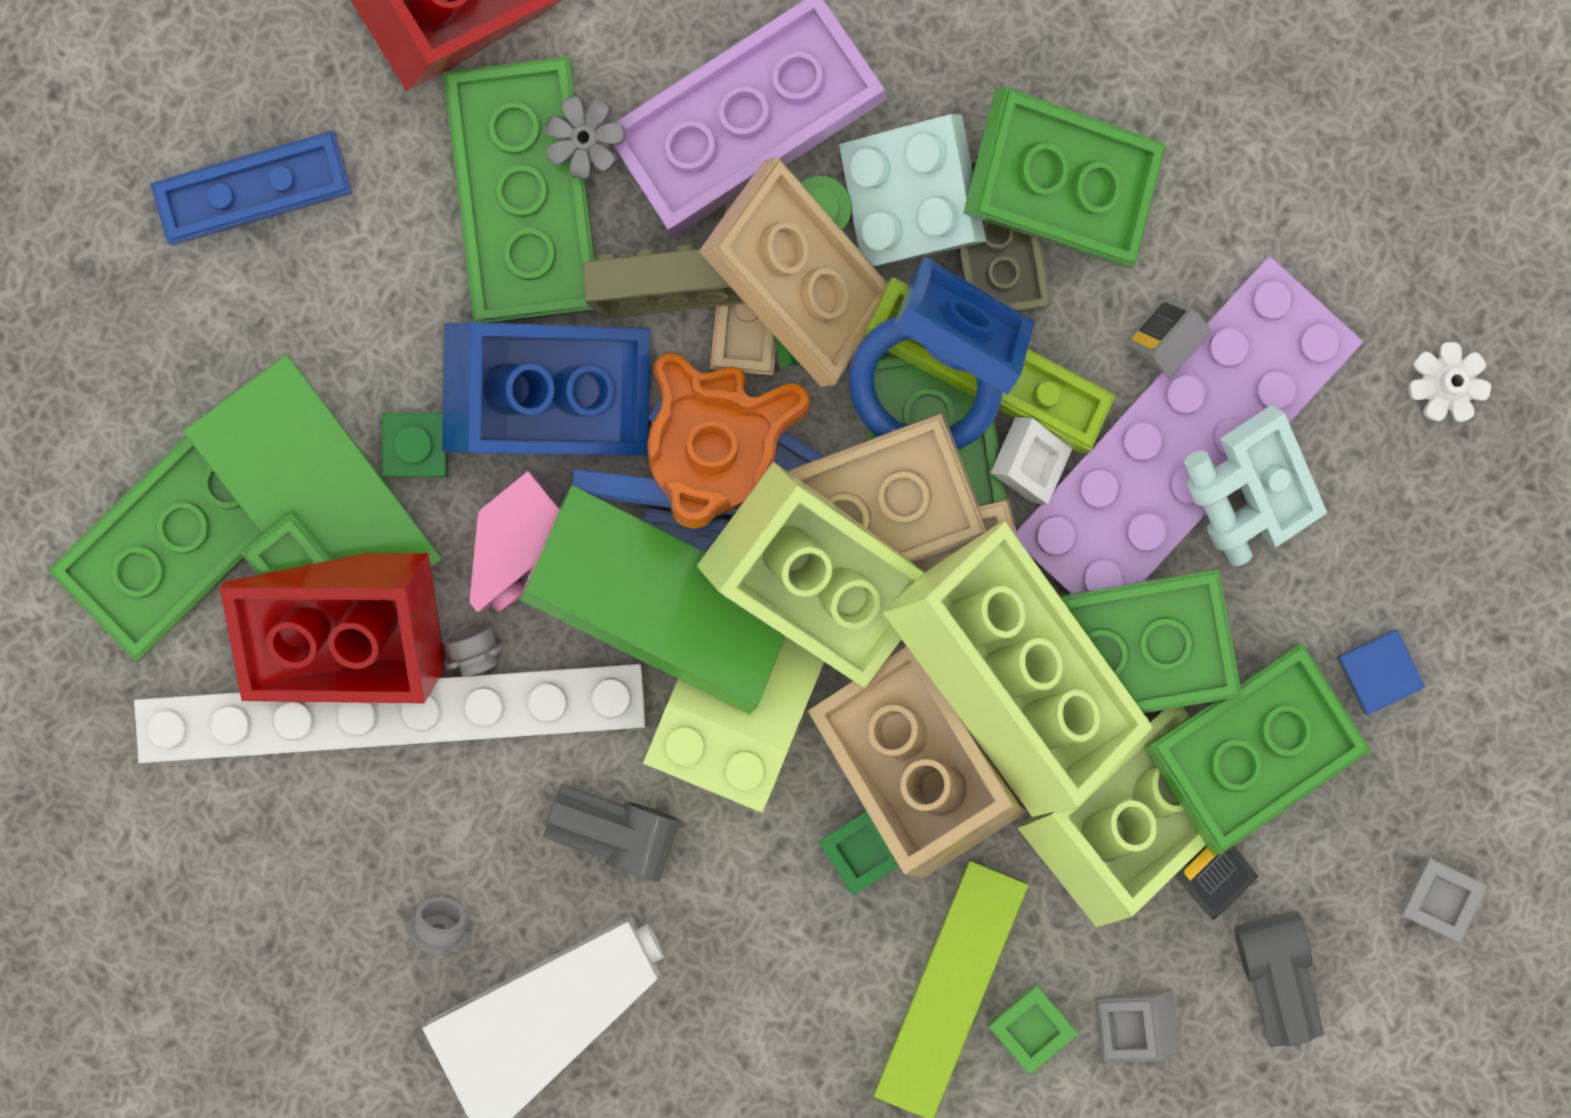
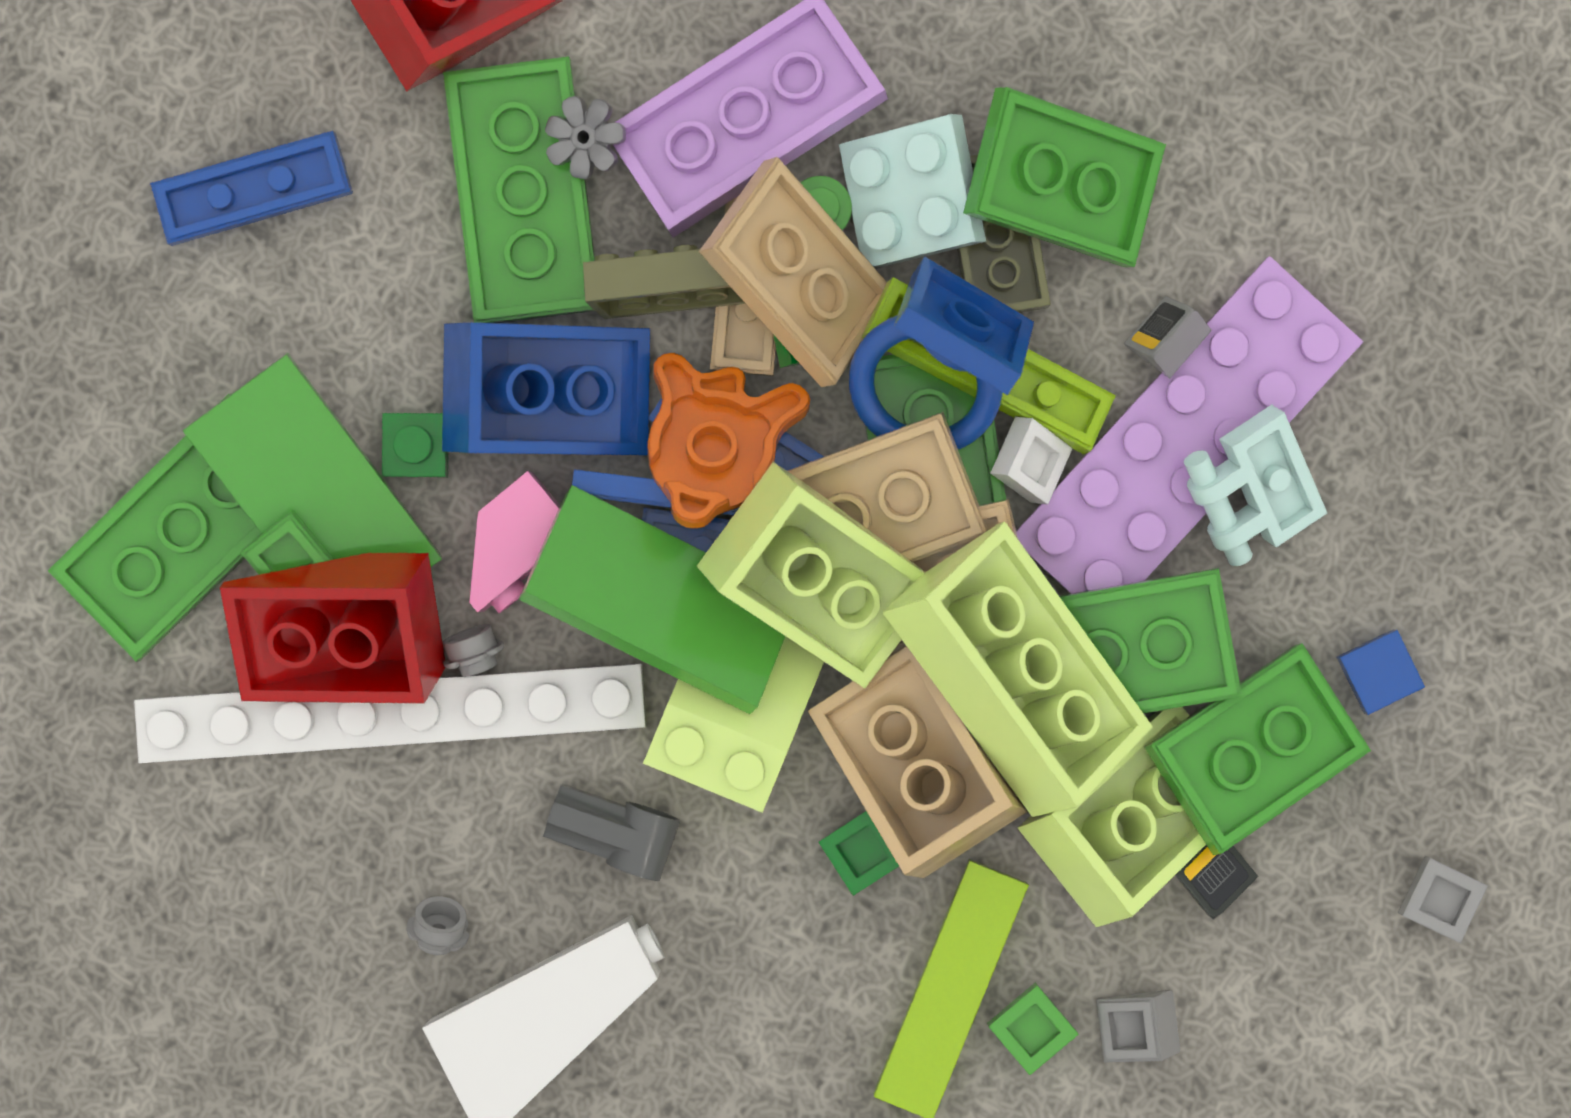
dark grey piece [1234,911,1324,1048] -> none
white plant [1407,342,1491,423] -> none

